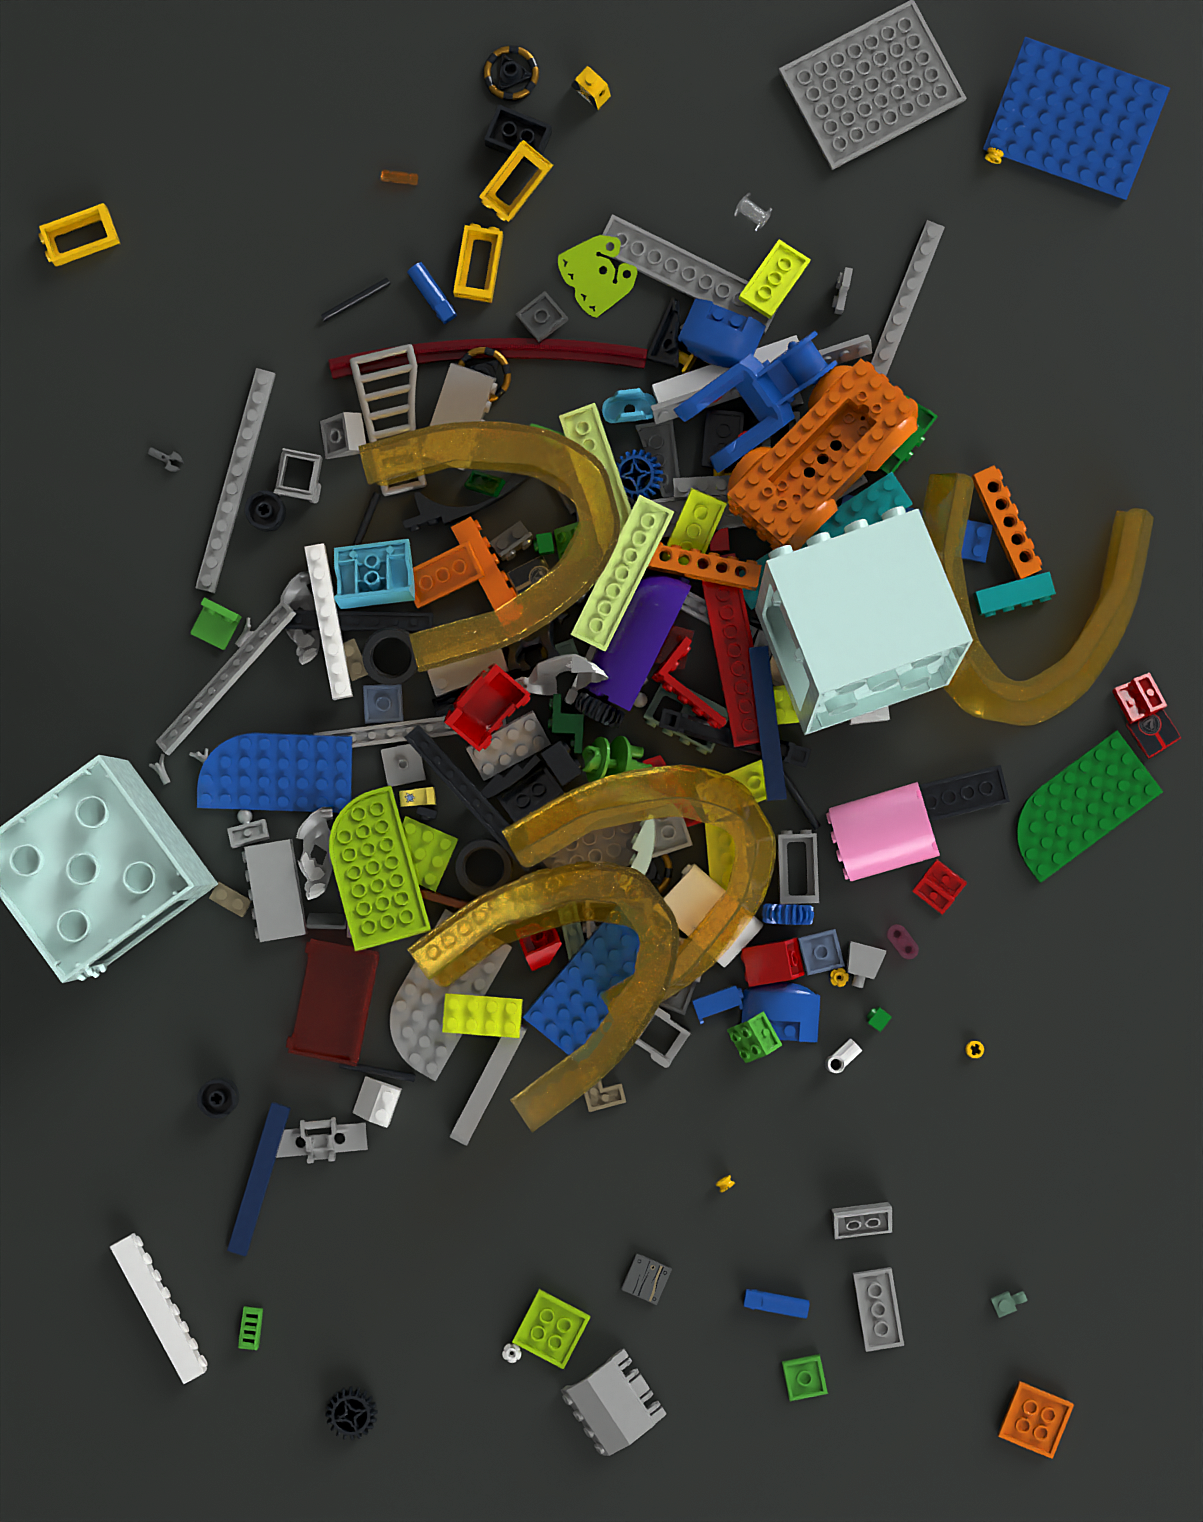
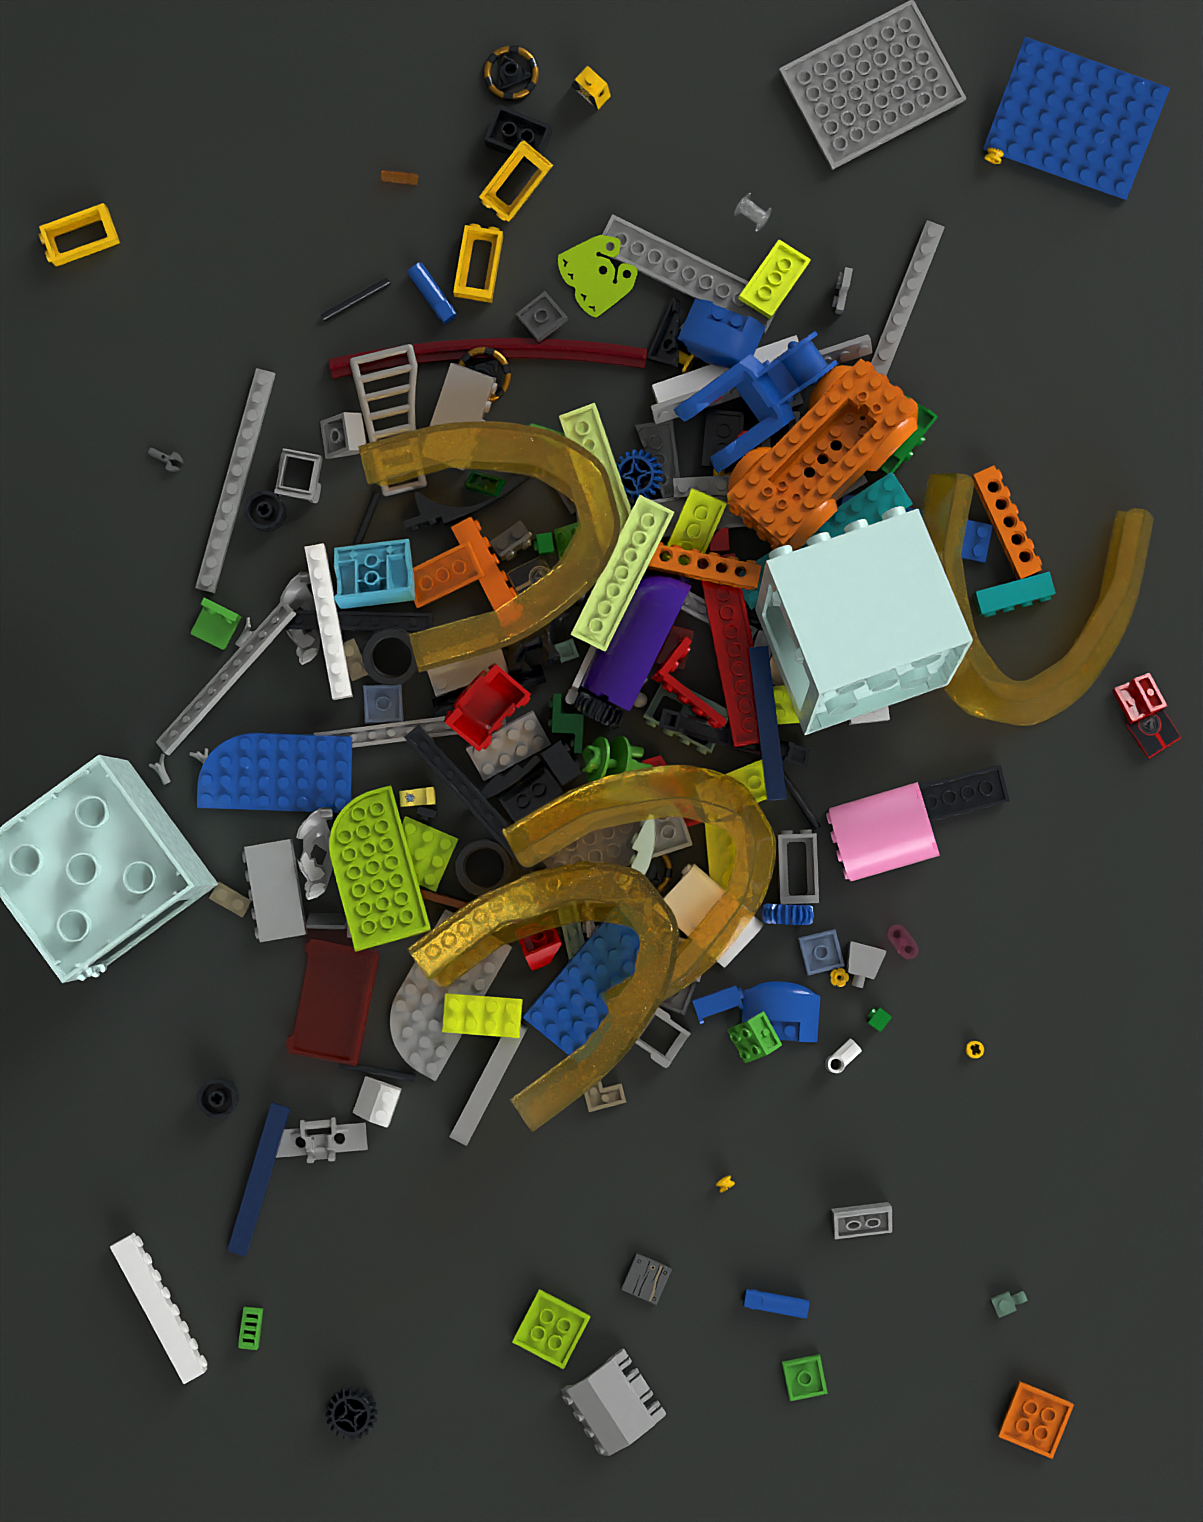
light grey plate [227,809,270,848] -> none
light grey plate [381,744,426,787] -> none
white plate [502,1344,521,1363] -> none
light grey animal [515,654,609,695] -> none
medium azure piece [602,388,657,423] -> none
red slope [741,937,805,987] -> none
light grey plate [853,1267,904,1352] -> none
red slope [912,859,967,915] -> none
green plate [1016,730,1163,883] -> none

